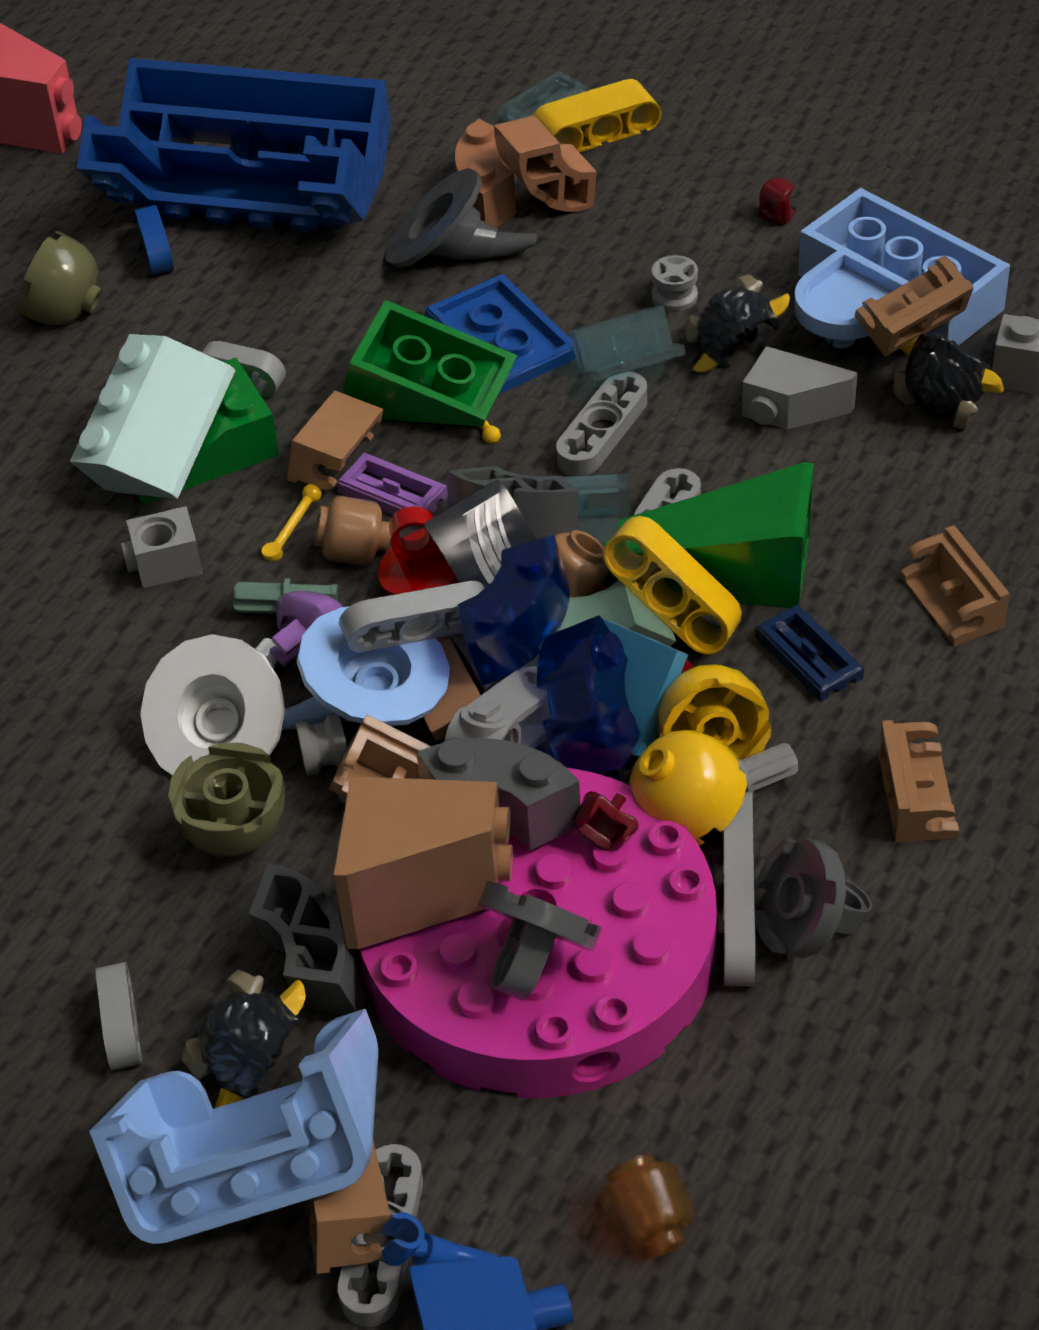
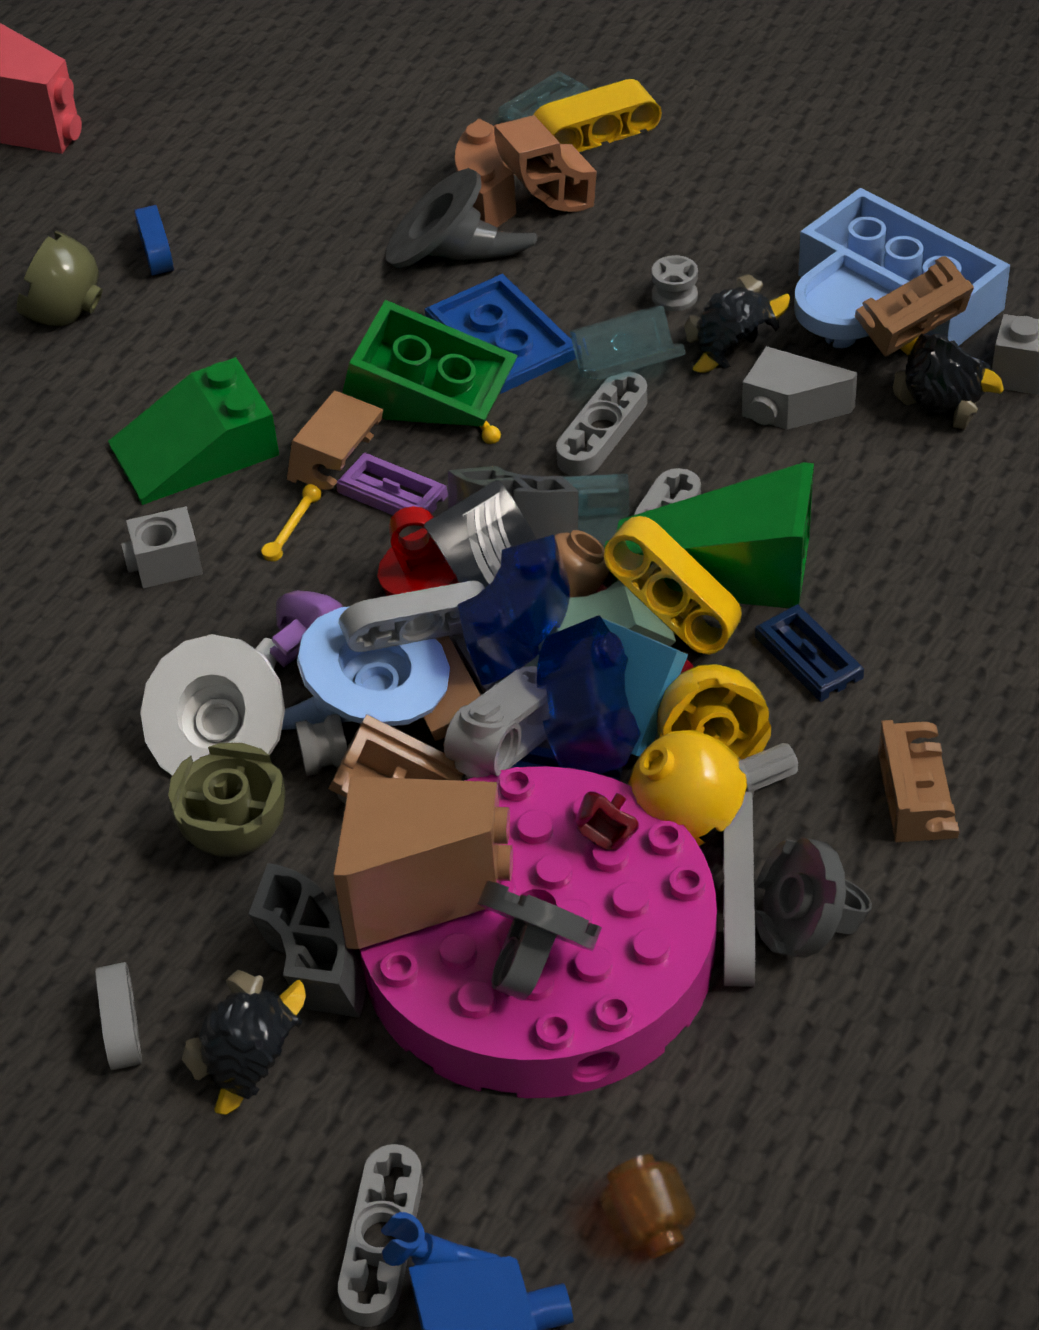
light aqua slope [70,334,235,499] -> none
blue wedge [77,58,391,233] -> none
light blue windscreen [89,1009,378,1244] -> none
light grey beam [202,341,286,398] -> none
sand green axle [233,578,338,614] -> none
medium nougat hinge [304,1140,390,1274] -> none
medium nougat head [314,496,390,566] -> none
dark grey brick [416,738,580,851] -> none
dark red piece [759,178,795,226] -> none
medium nougat hinge [900,525,1010,647] -> none

